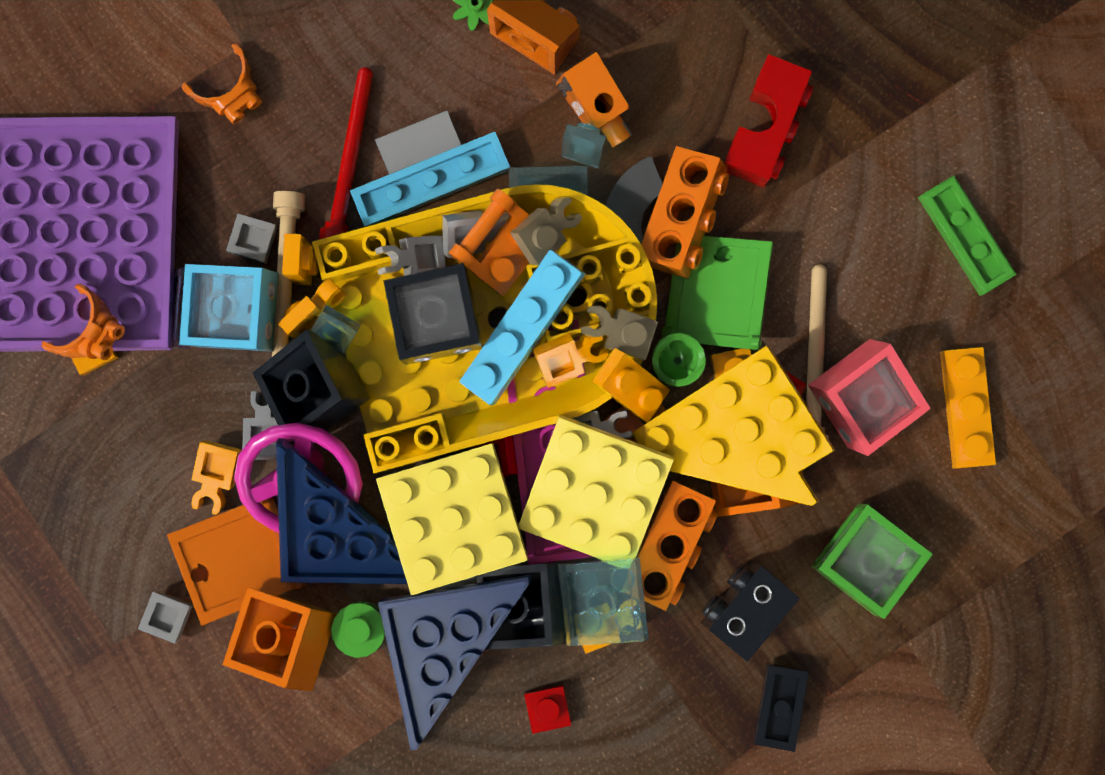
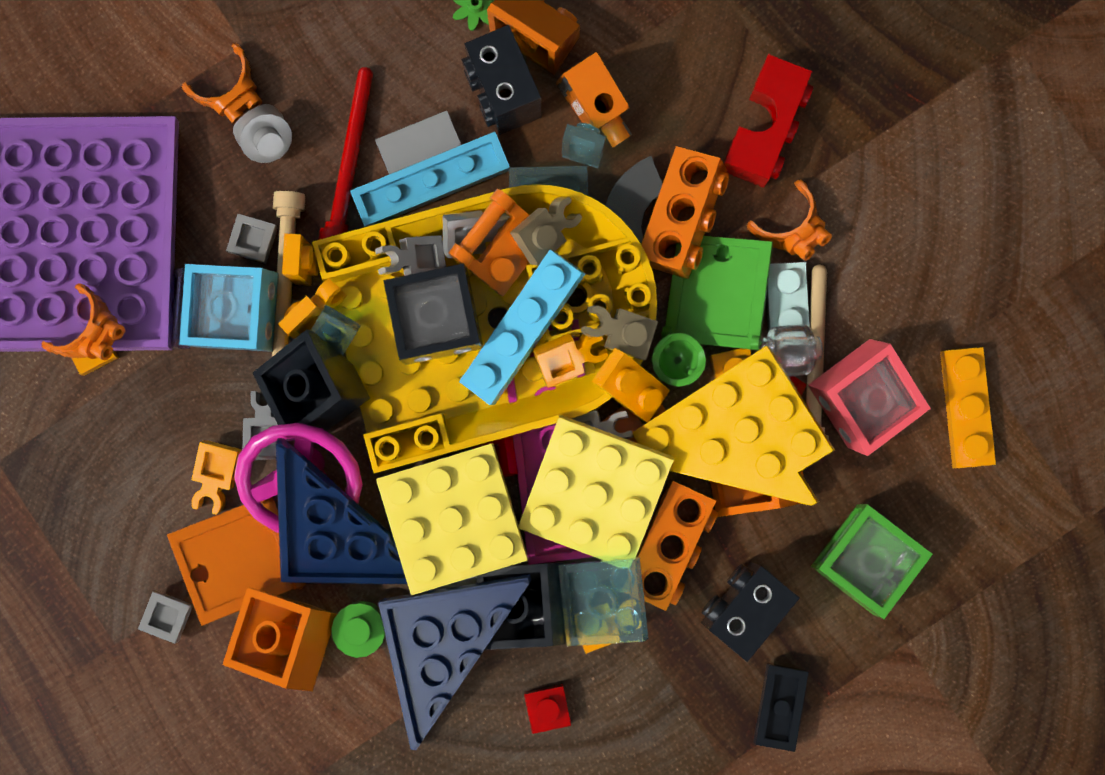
bright green tile [918,176,1017,296] -> none
none -> light grey piece [233,104,292,163]
none -> black piece [461,25,541,135]
none -> orange helmet [747,180,832,261]
none -> clear head [760,324,823,376]
none -> light aqua plate [766,262,810,343]

